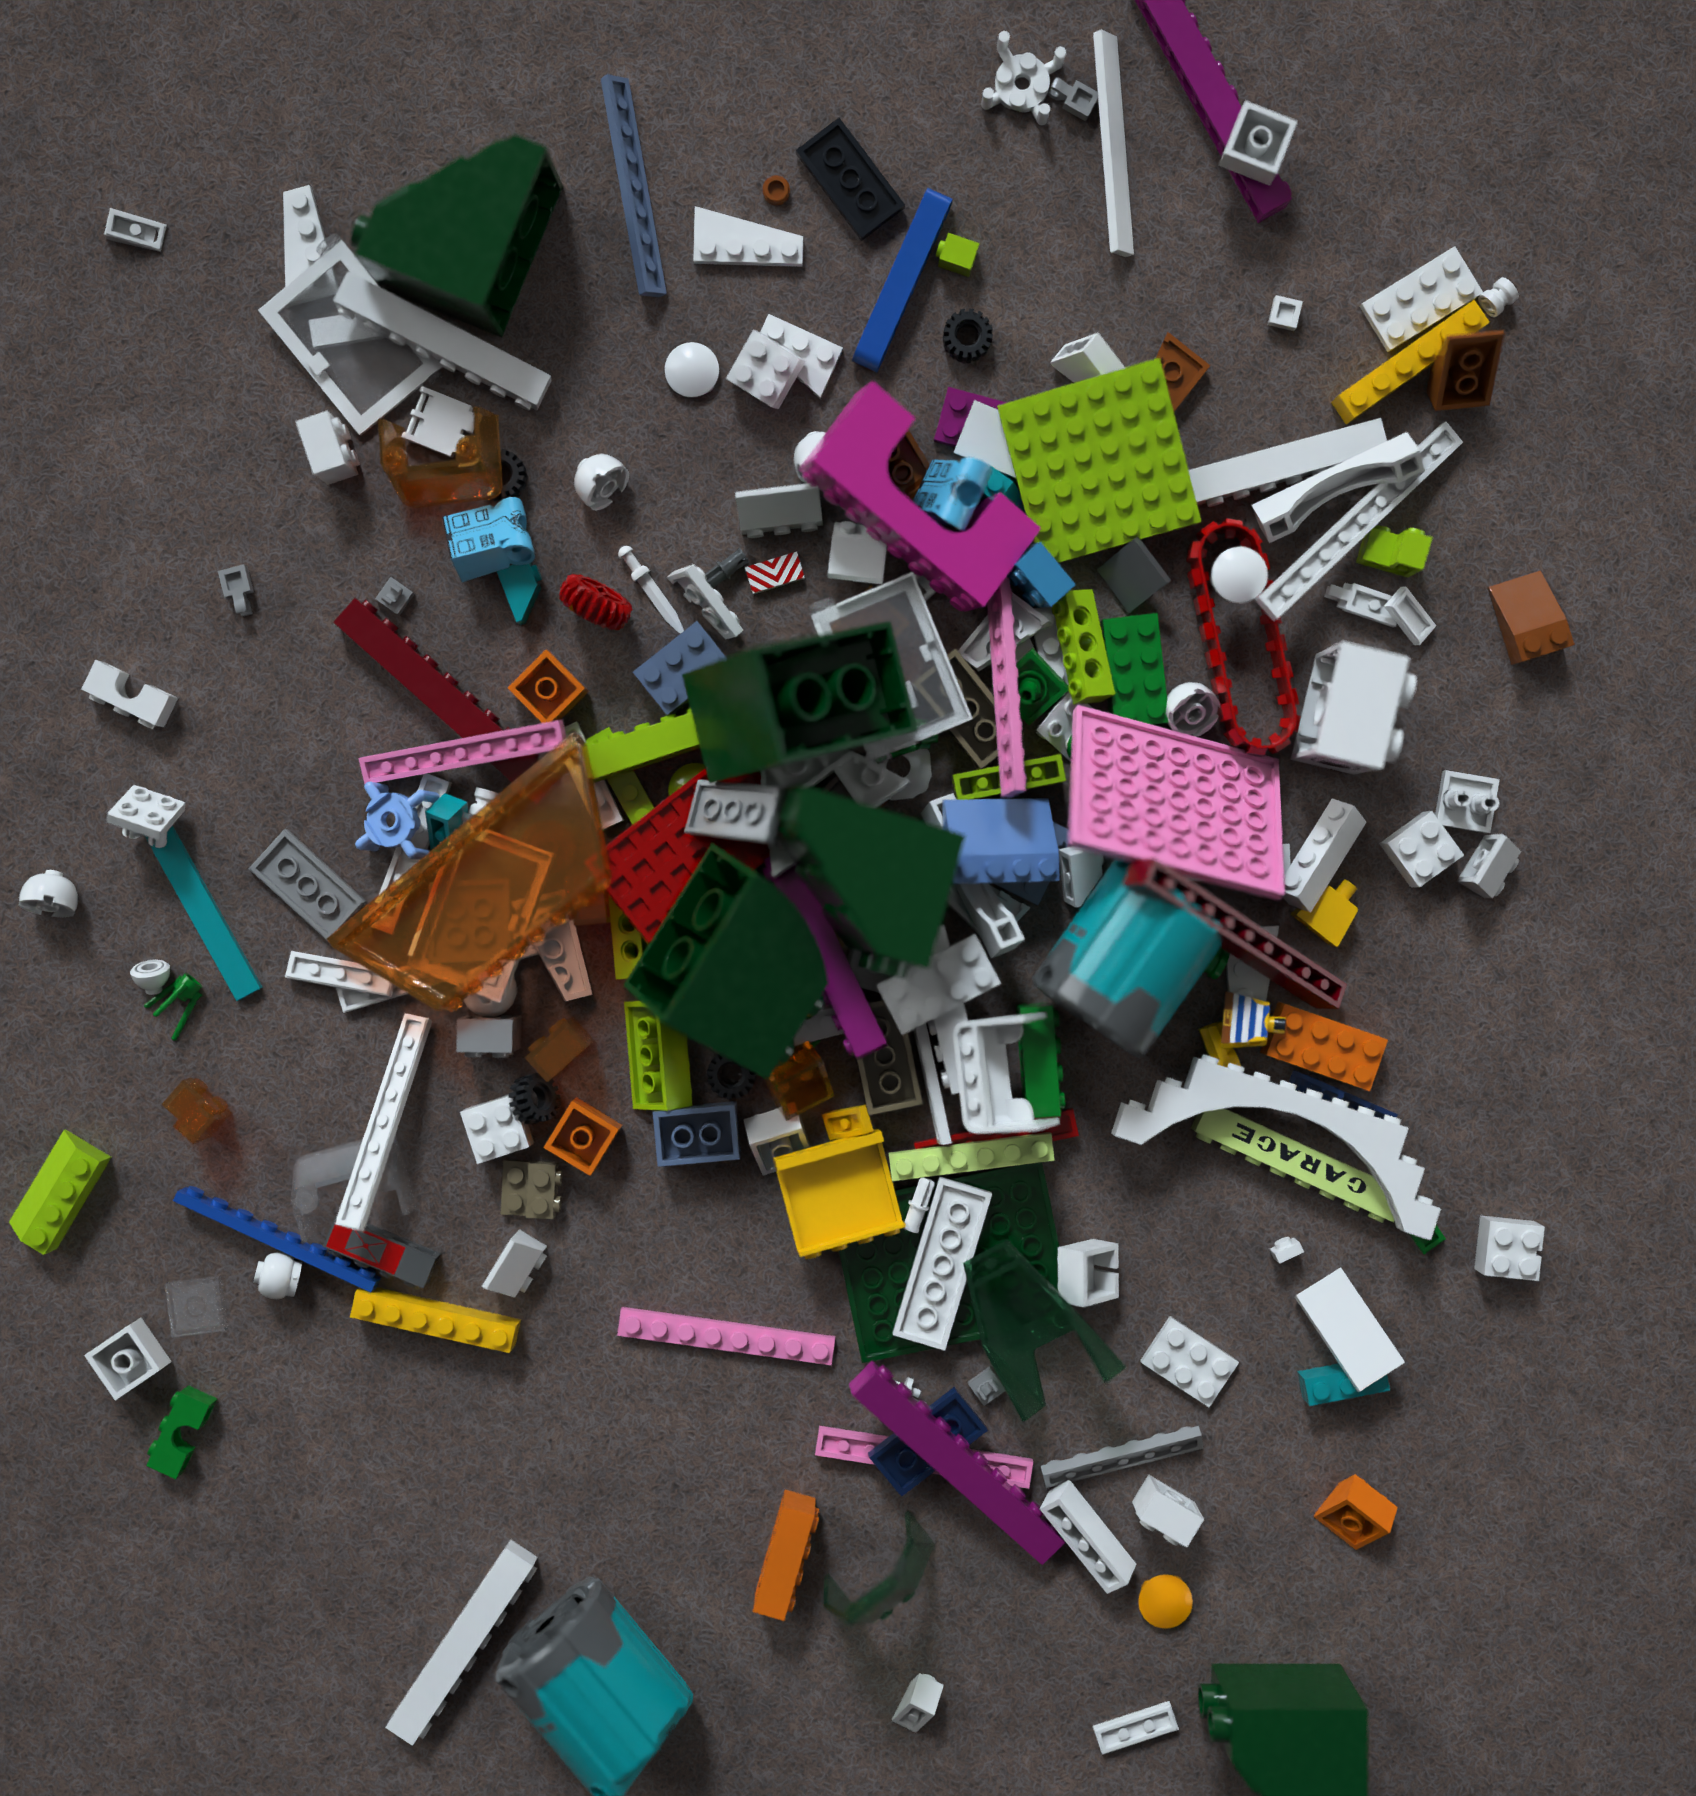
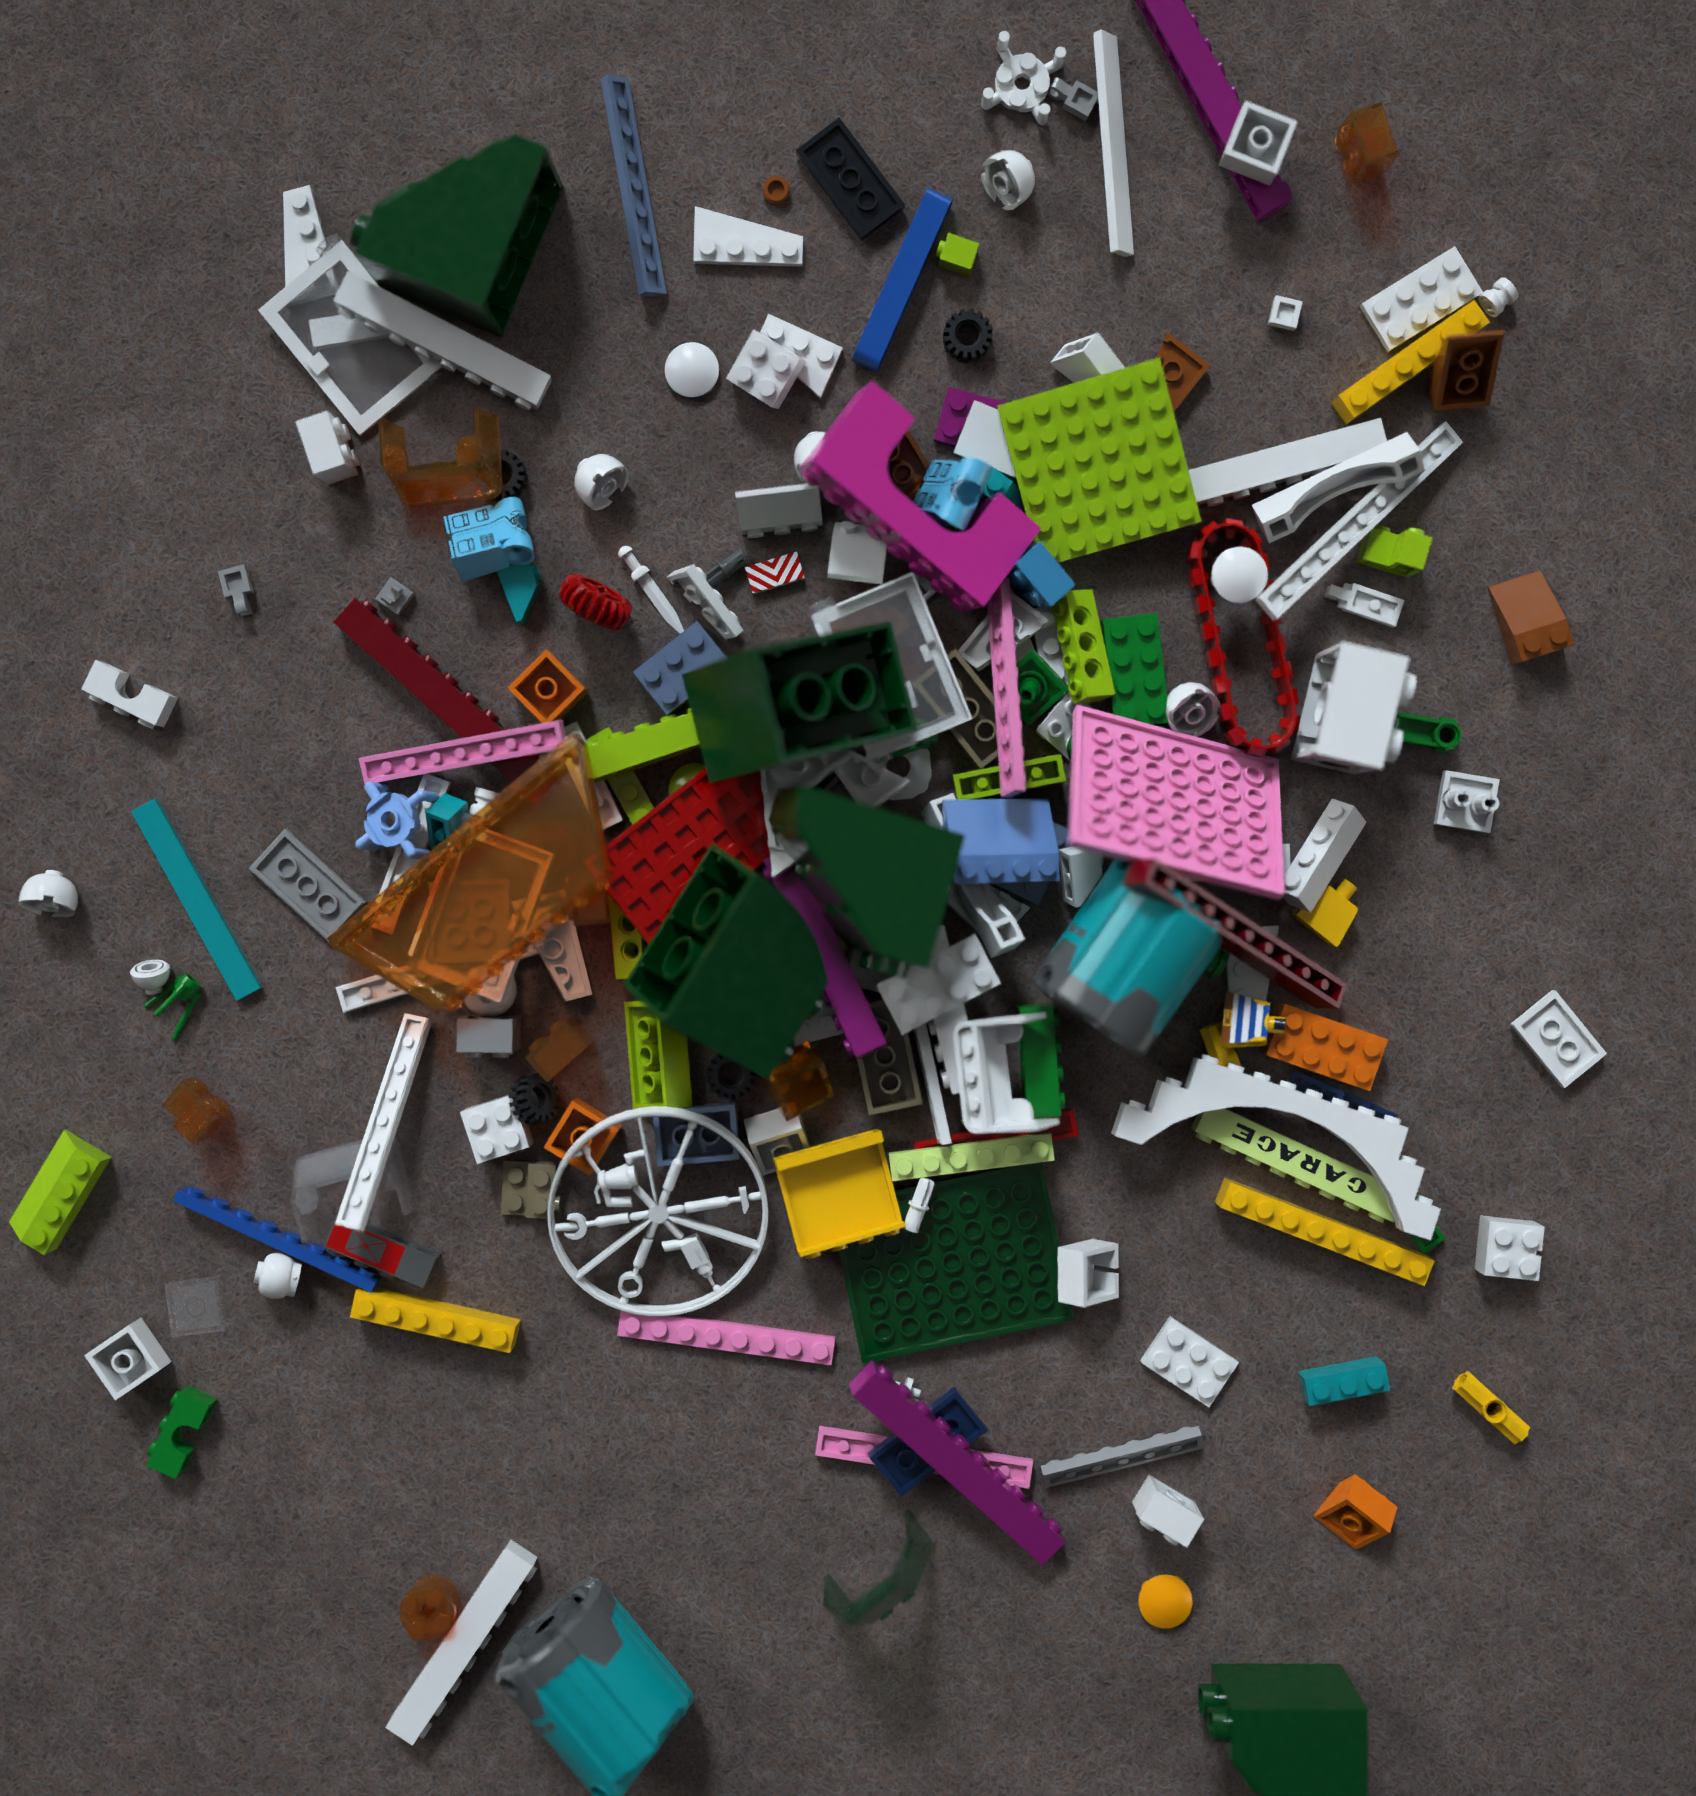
white slope [104,208,167,252] -> none
white plate [107,785,185,848] -> none
white tile [285,951,398,997] -> none
white plate [401,386,479,459] -> none
white slope [482,1229,547,1298] -> none
light grey tile [684,780,786,844] -> none
orange brick [753,1490,819,1621] -> none
yellow plate [822,1105,874,1140] -> none
white plate [892,1176,992,1351] -> none
white slope [892,1673,944,1733] -> none
clear green windscreen [963,1239,1127,1422] -> none
light grey tile [968,1366,1006,1406] -> none
white brick [1040,1480,1136,1594] -> none
white tile [1093,1701,1179,1755] -> none
dark grey tile [1097,537,1171,613] -> none
white plate [1270,1237,1304,1264] -> none
white tile [1295,1268,1405,1392] -> none
white brick [1379,811,1464,888] -> none
white tile [1384,587,1436,645] -> none
white slope [1457,834,1521,898] -> none
none -> clear orange brick [400,1575,460,1640]
none -> white piece [547,1106,768,1316]
none -> white cylinder [981,150,1035,210]
none -> yellow brick [1215,1177,1434,1286]
none -> clear orange brick [1335,102,1399,185]
none -> green piece [1392,712,1462,755]
none -> yellow piece [1452,1371,1530,1444]
none -> white plate [1510,990,1607,1088]

